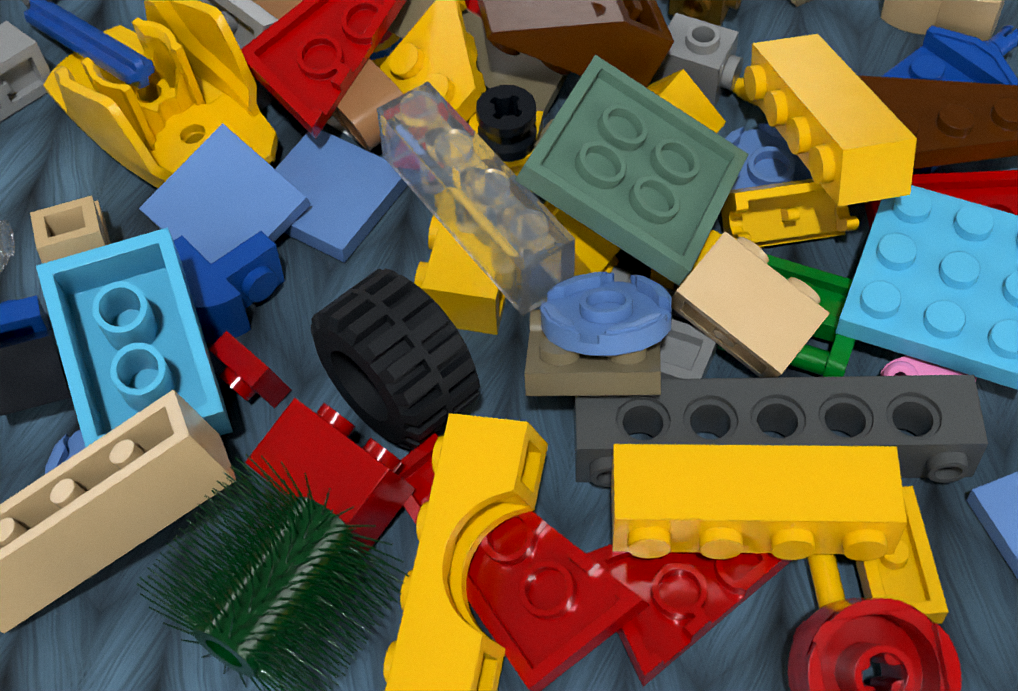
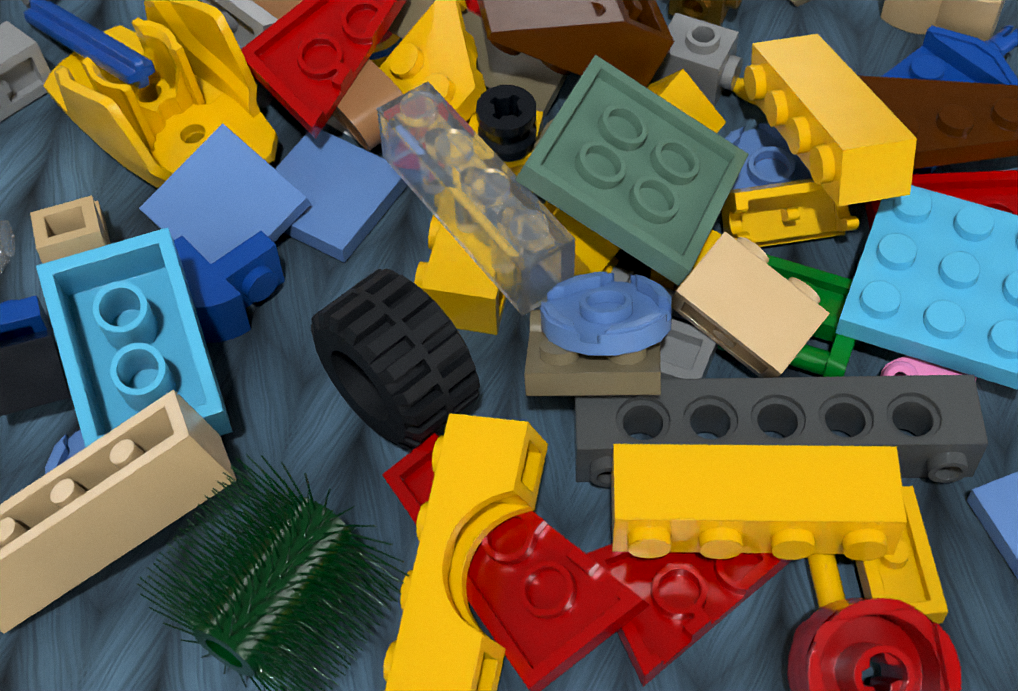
red plate [209,331,292,408] -> none
red brick [245,398,415,554] -> none

